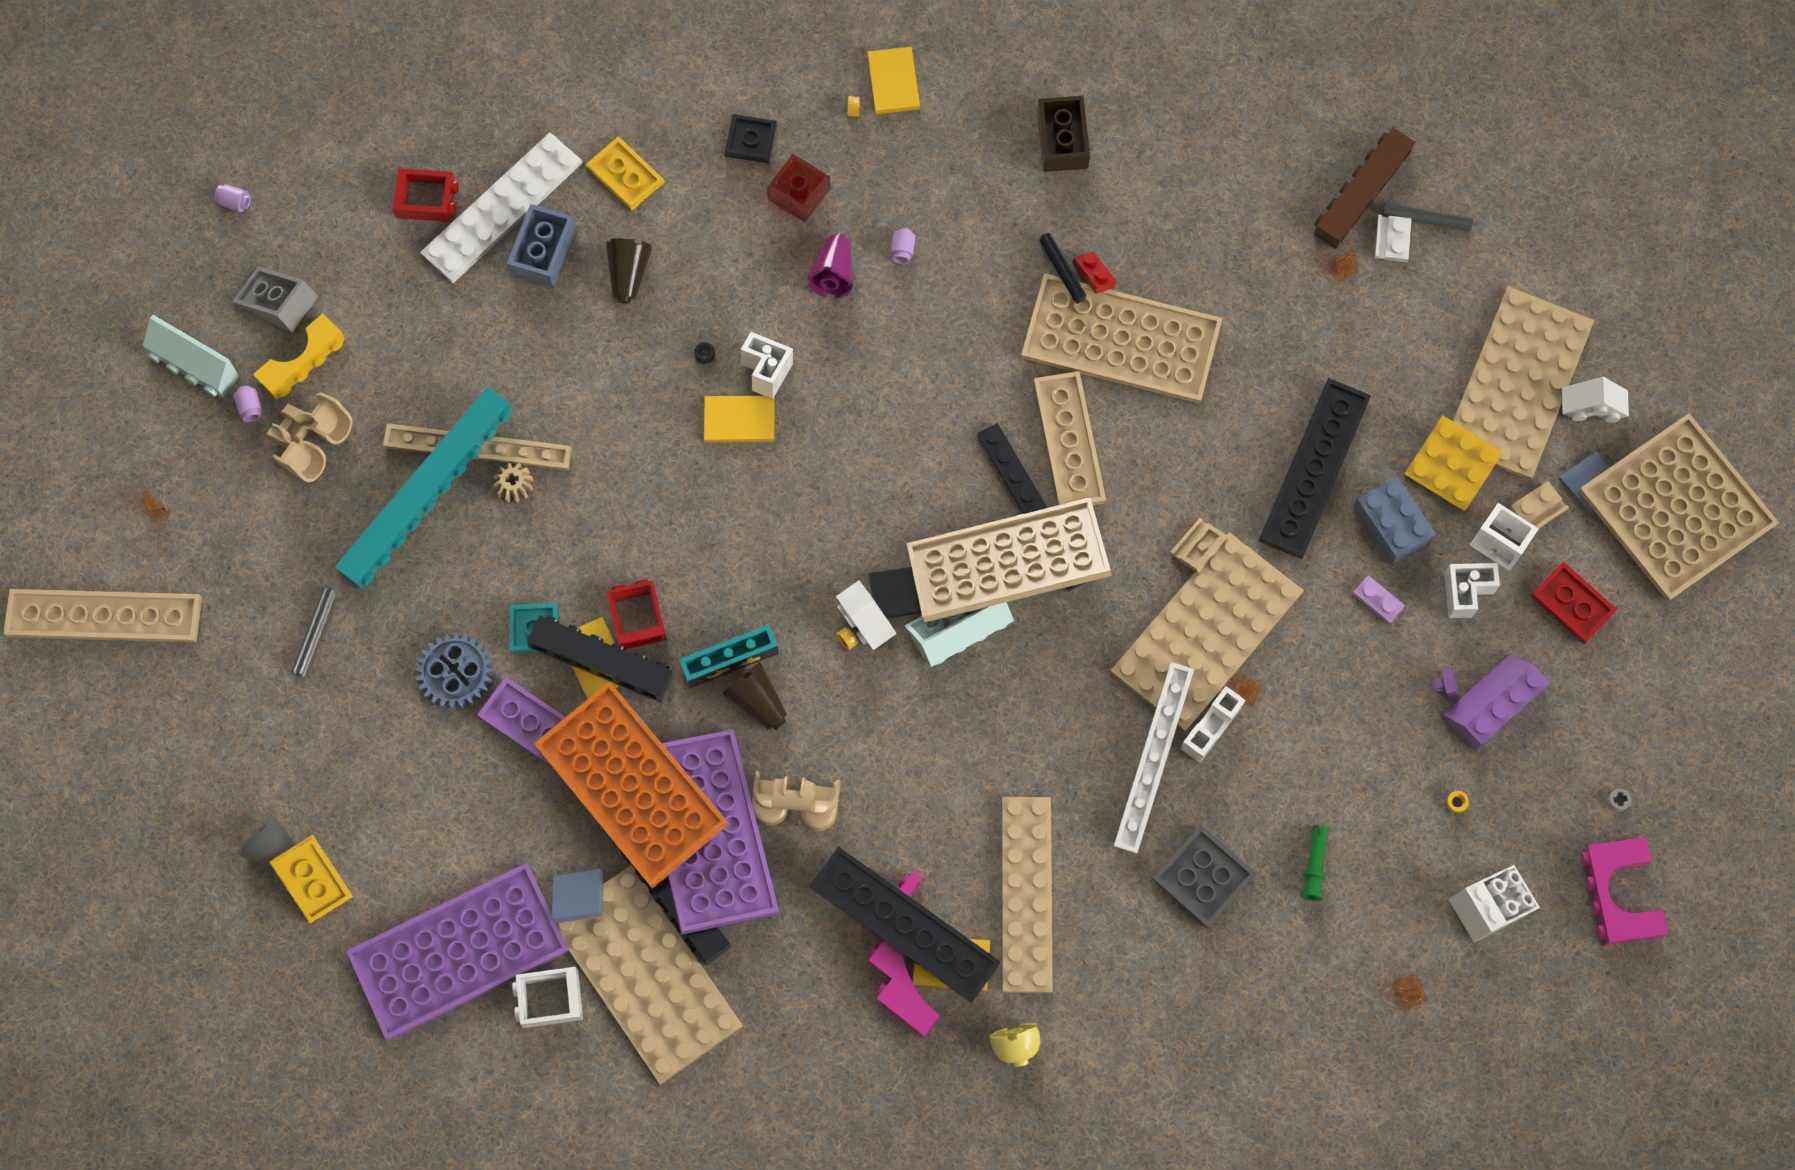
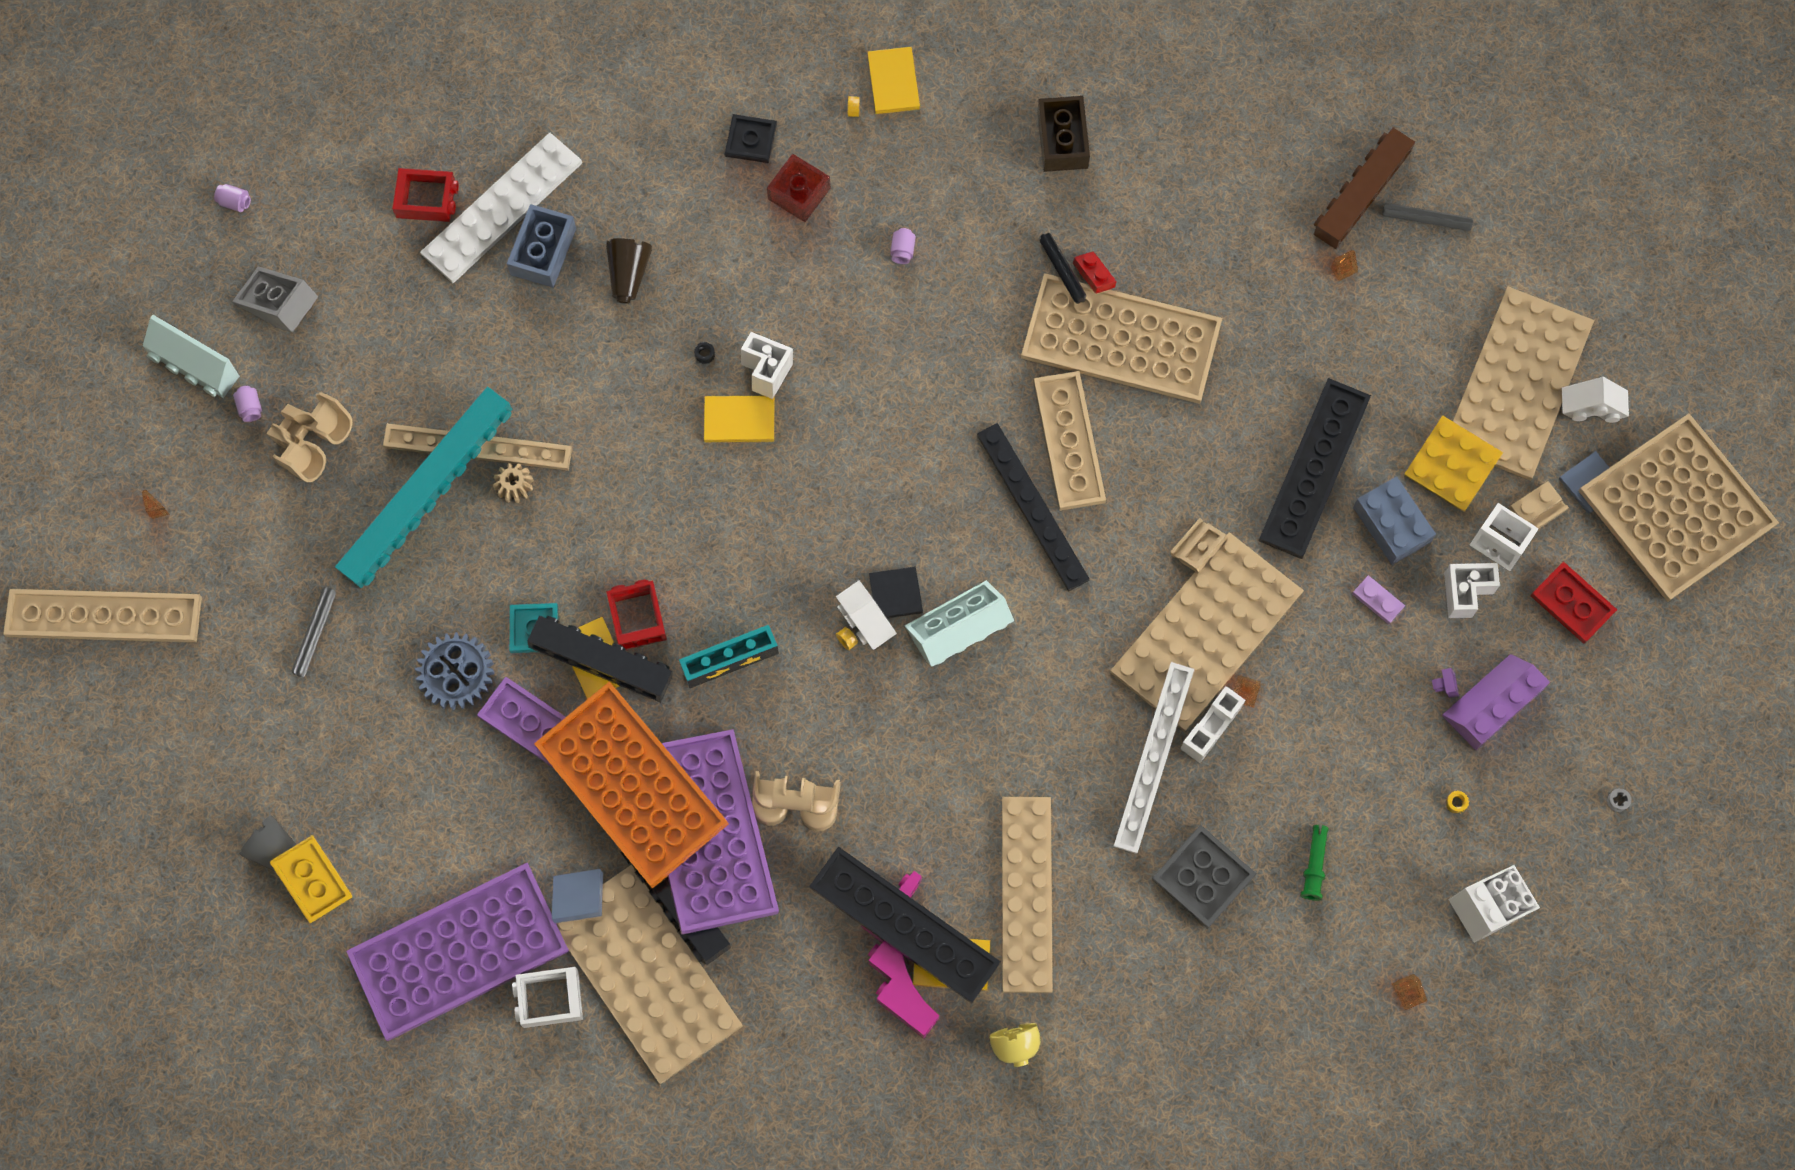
yellow arch [253,313,345,400] -> none
yellow tile [585,137,665,211] -> none
dark brown cone [723,662,787,730] -> none
magenta cone [807,233,853,298] -> none
tan plate [907,498,1112,622] -> none
white plate [1374,215,1411,262] -> none
dark pink arch [1580,837,1668,946] -> none

